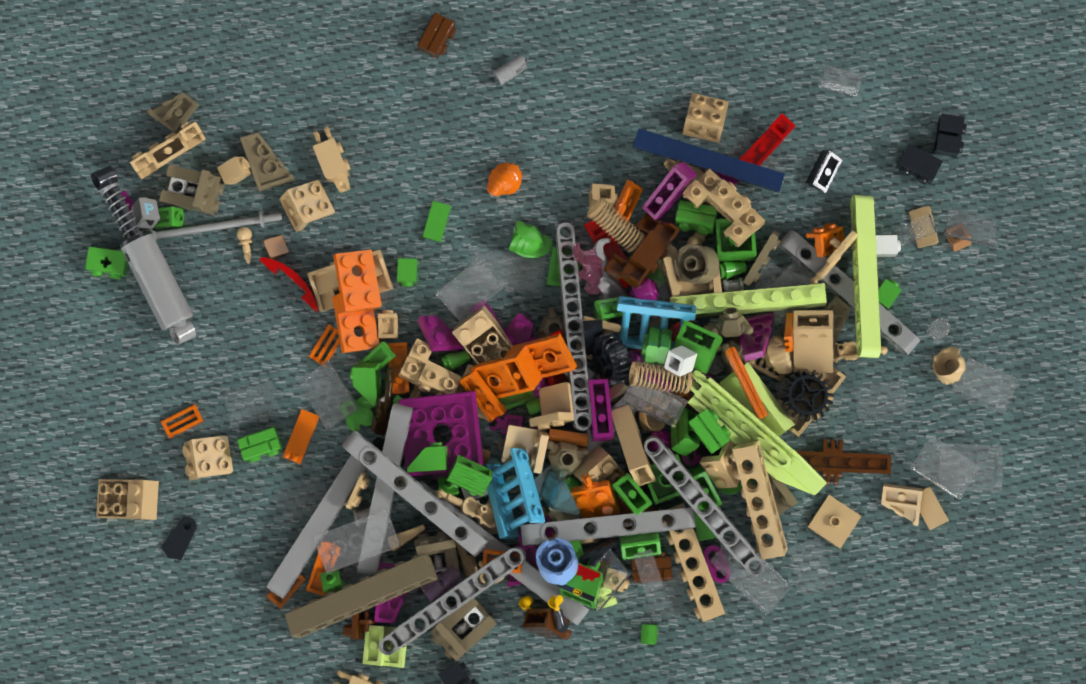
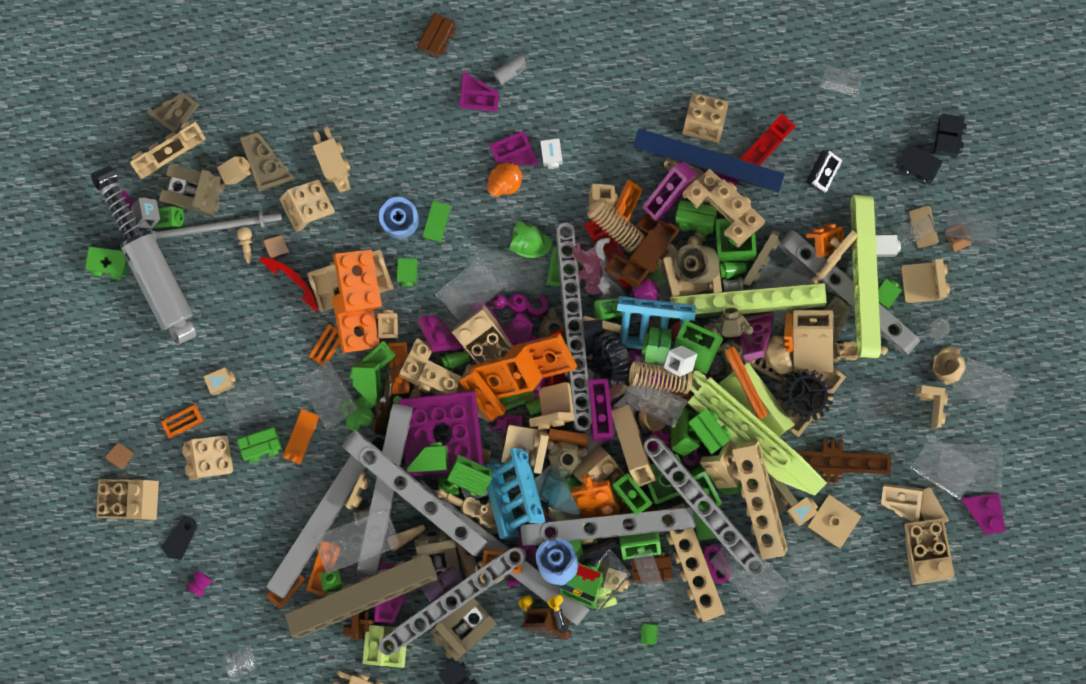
none -> medium nougat slope [105,443,134,469]
none -> magenta wheel [186,570,213,597]
none -> tan brick [204,368,236,396]
none -> clear wheel [222,645,258,679]
none -> light blue brick [379,197,419,239]
none -> magenta wing [460,72,499,112]
none -> magenta wing [489,131,539,166]
none -> magenta piece [491,294,549,318]
none -> white brick [540,138,562,169]
none -> tan brick [786,497,818,527]
none -> tan bracket [901,259,950,303]
none -> tan slope [904,518,955,585]
none -> tan bracket [915,385,948,429]
none -> magenta wing [961,493,1006,535]

